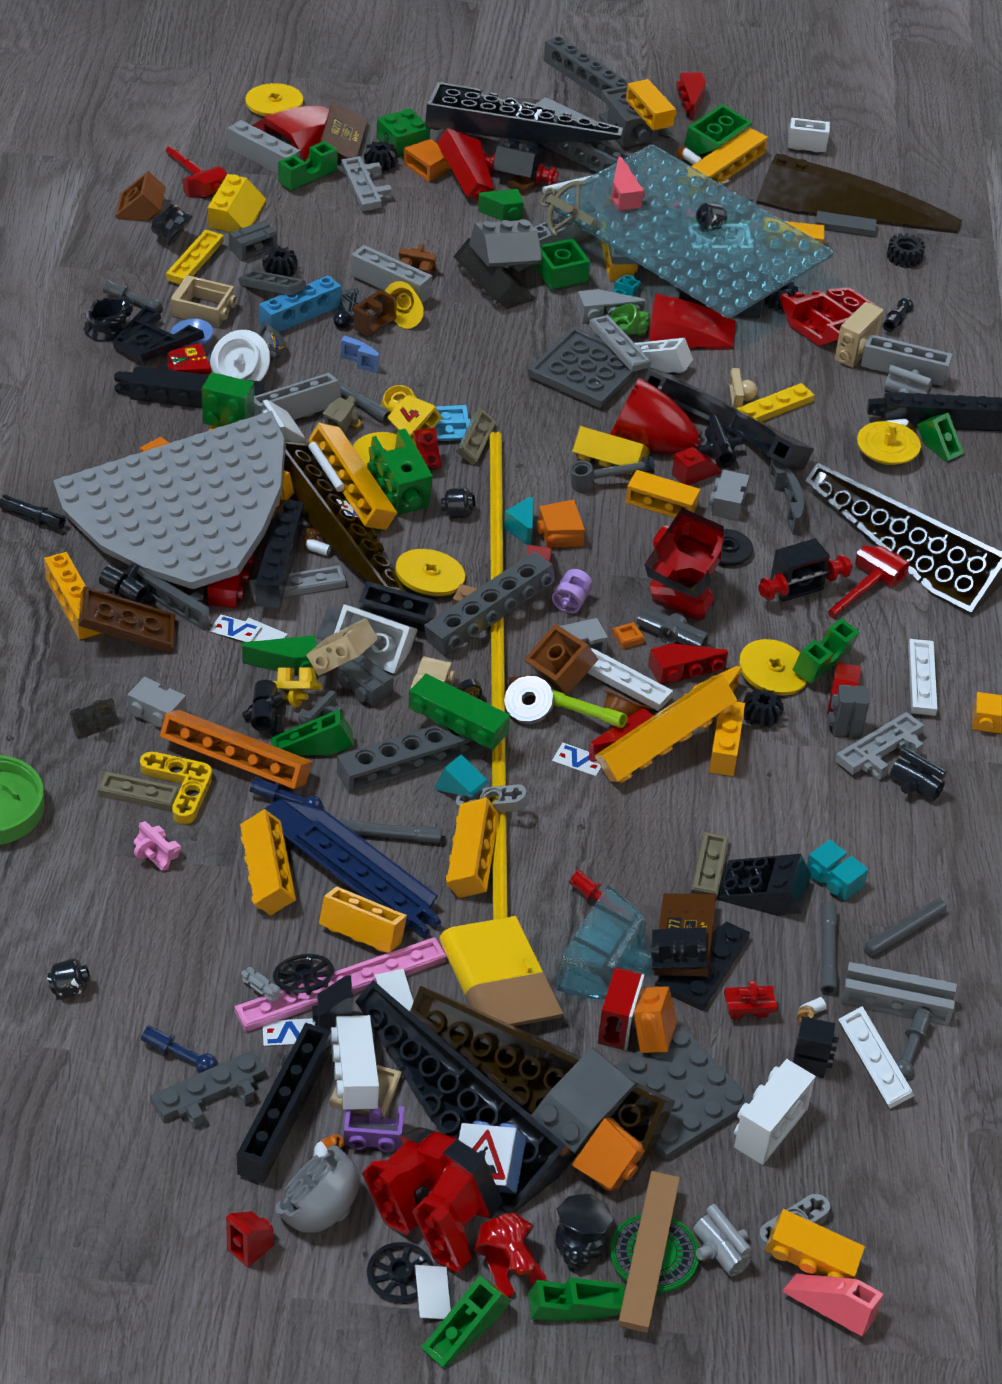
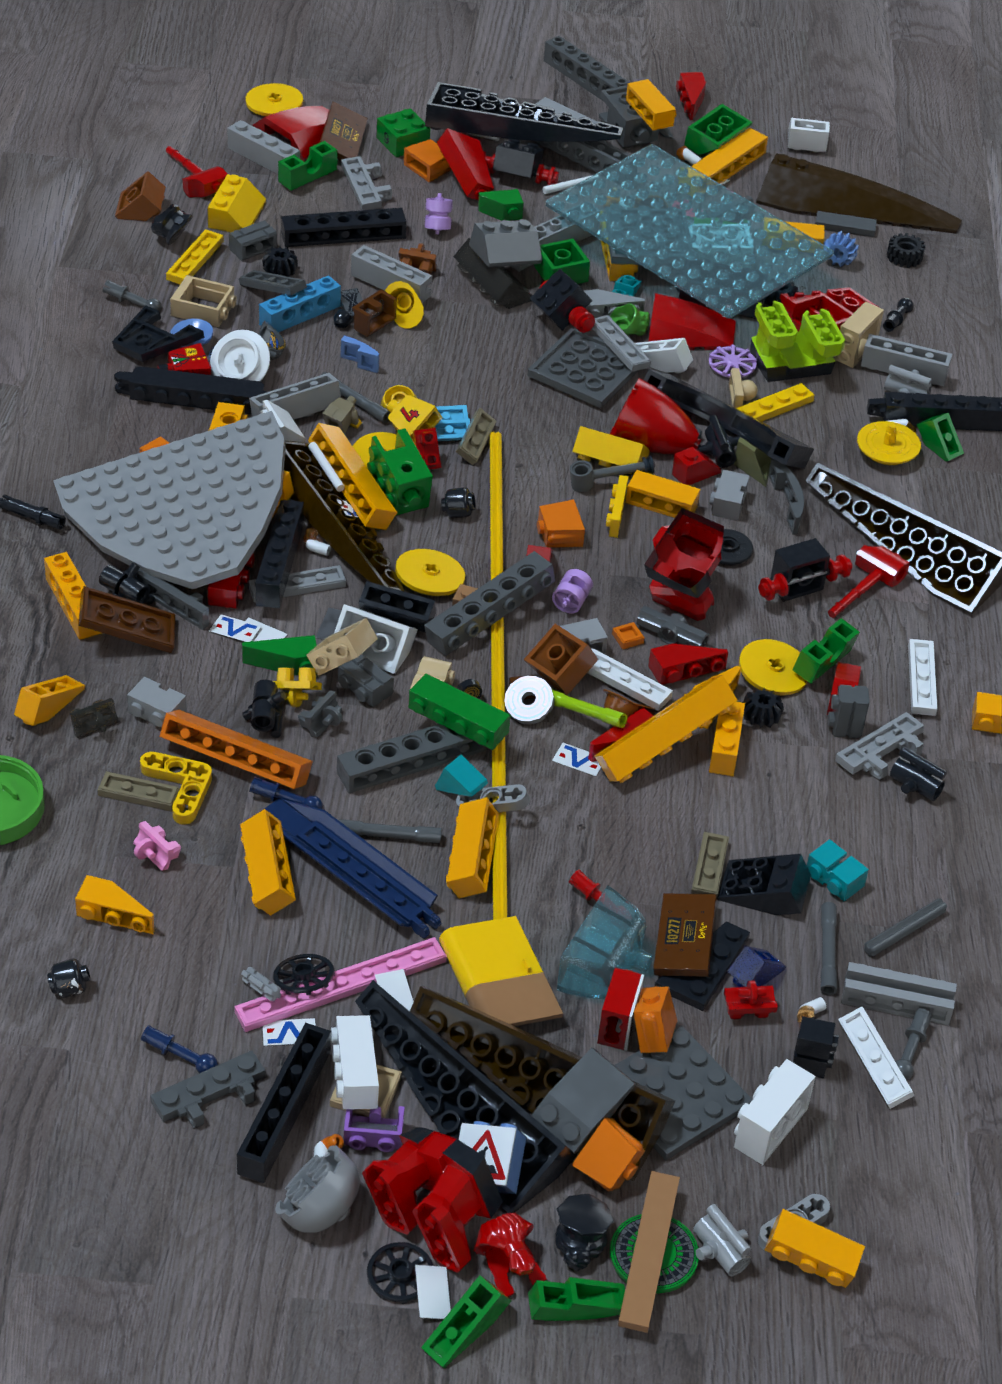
black piece [83,297,133,341] -> none
green brick [202,372,255,427] -> none
red slope [226,1211,274,1268] -> none
green slope [272,709,354,756] -> none
black slope [312,975,353,1031] -> none
light orange brick [319,887,407,953] -> none
black gear [364,141,397,171] -> none
teal slope [504,497,533,545] -> none
reddish brown tile [508,175,536,195] -> none
dark tan piece [540,181,599,237] -> none
coral slope [611,157,645,211] -> none
black hinge [651,927,707,970] -> none
black head [695,203,727,230] -> none
coral slope [783,1274,884,1336] -> none
none -> light orange slope [14,675,86,726]
none -> light orange slope [75,875,155,934]
none -> black brick [281,208,406,247]
none -> lavender wheel [425,193,453,234]
none -> black brick [530,269,595,333]
none -> yellow plate [606,475,628,538]
none -> lavender wheel [709,345,757,378]
none -> clear blue slope [727,946,786,987]
none -> olive slope [734,437,771,487]
none -> lime piece [750,301,845,382]
none -> medium blue gear [823,231,859,267]

